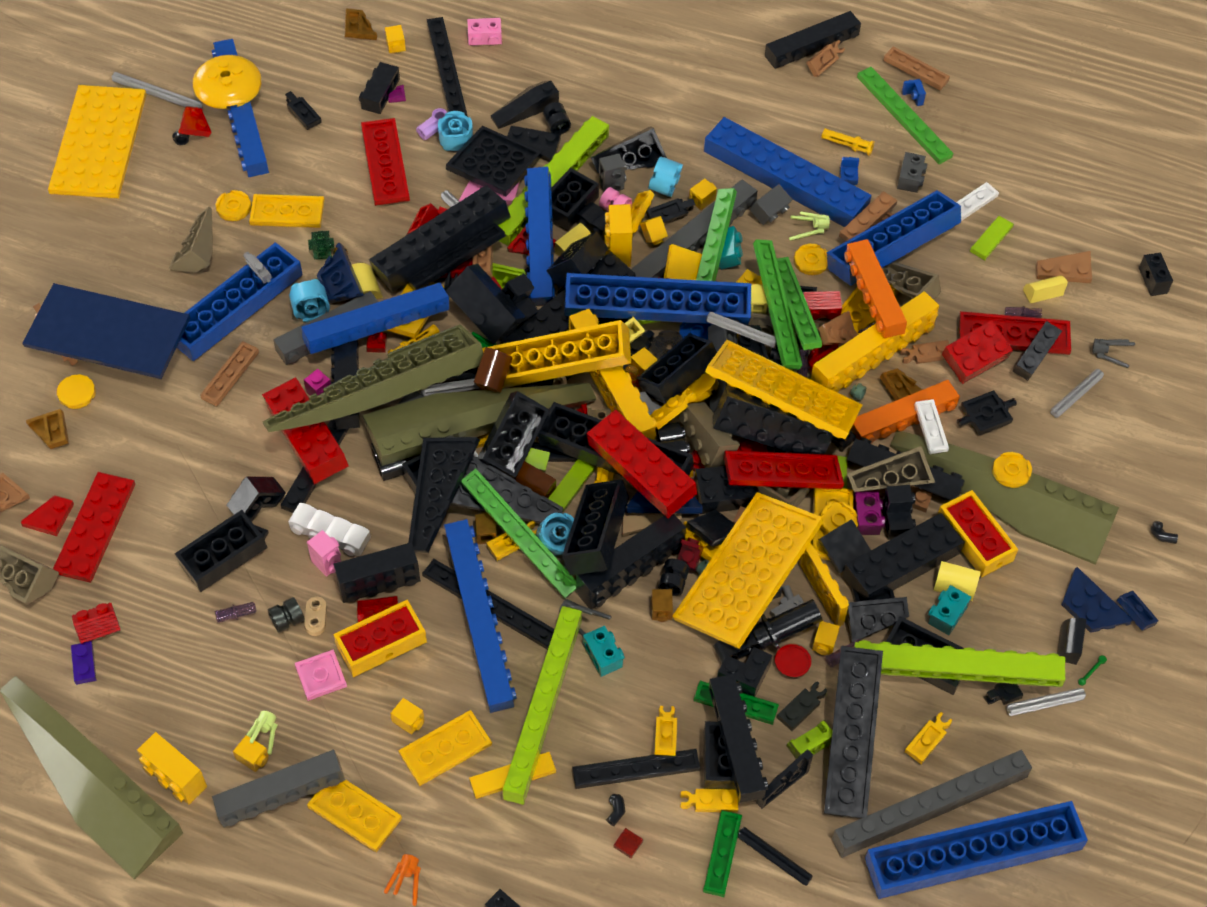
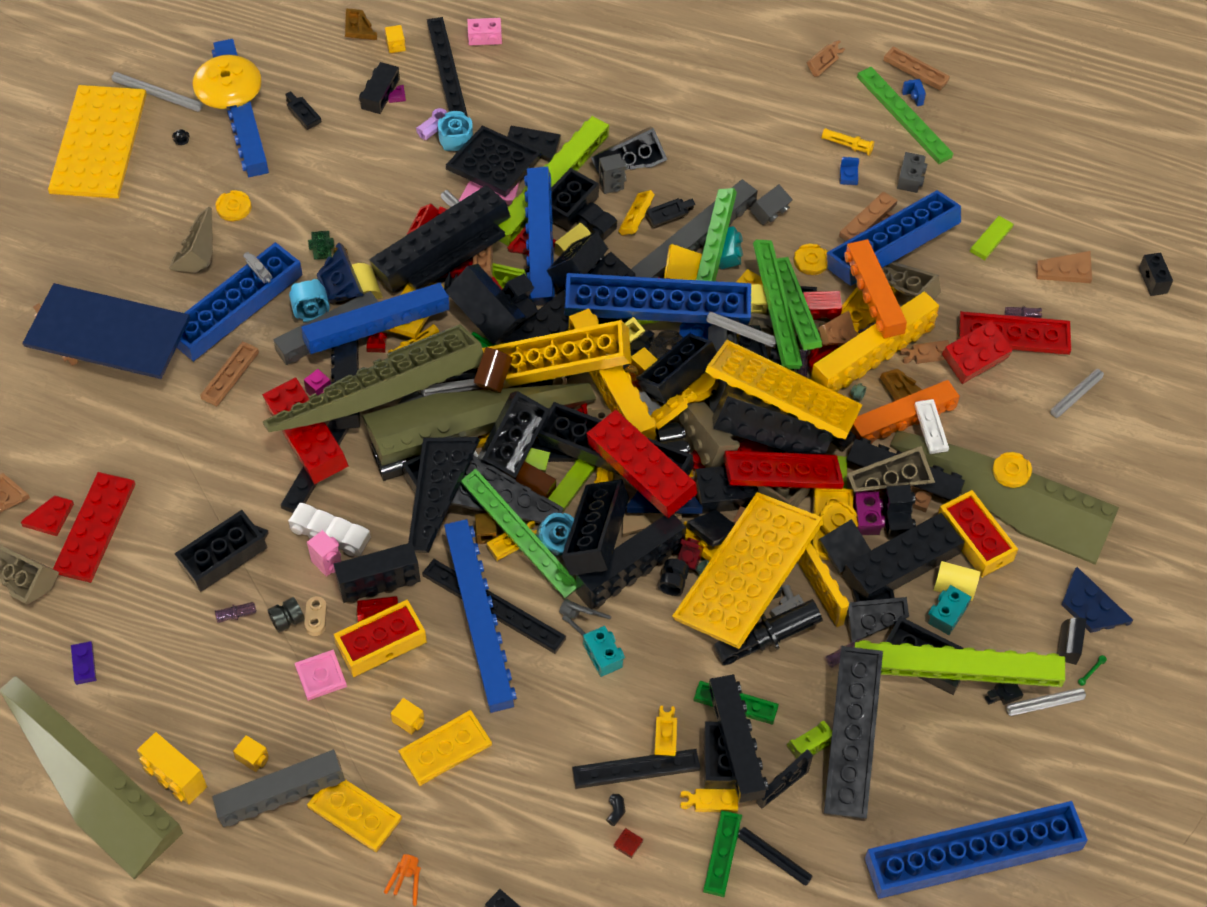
pearl gold wing [26,409,69,449] -> none
yellow tile [57,374,96,409] -> none
red brick [72,602,121,644] -> none
red wing [178,106,211,137] -> none
black brick [227,476,286,521] -> none
yellowish green plant [247,711,278,755] -> none
yellow tile [249,194,325,228] -> none
red plate [361,118,410,206] -> none
yellow tile [469,752,556,799] -> none
black wedge [491,80,559,129] -> none
lime brick [503,606,582,805] -> none
black wheel [543,102,571,135] -> none
bright pink wheel [599,187,632,212] -> none
yellow brick [604,204,633,267] -> none
yellow brick [640,216,668,245] -> none
medium azure brick [648,156,683,197] -> none
pearl gold brick [651,589,673,622] -> none
yellow brick [689,178,717,210] -> none
blue brick [704,117,872,227] -> none
black brick [717,647,772,697] -> none
black brick [765,11,861,69] -> none
red piece [775,644,812,677] -> none
pearl dark grey plate [777,681,827,731] -> none
yellowish green plant [789,211,830,240] -> none
yellow brick [812,621,840,656] -> none
dark grey brick [832,750,1032,858] -> none
yellow plate [905,712,952,765] -> none
white tile [956,182,999,221] -> none
black plate [957,390,1017,435] -> none
black brick [1013,321,1062,381] -> none
light yellow brick [1023,276,1068,304] -> none
dark grey plant [1092,339,1135,368] -> none
dark blue plate [1117,591,1159,631] -> none
black arm [1151,521,1178,544] -> none

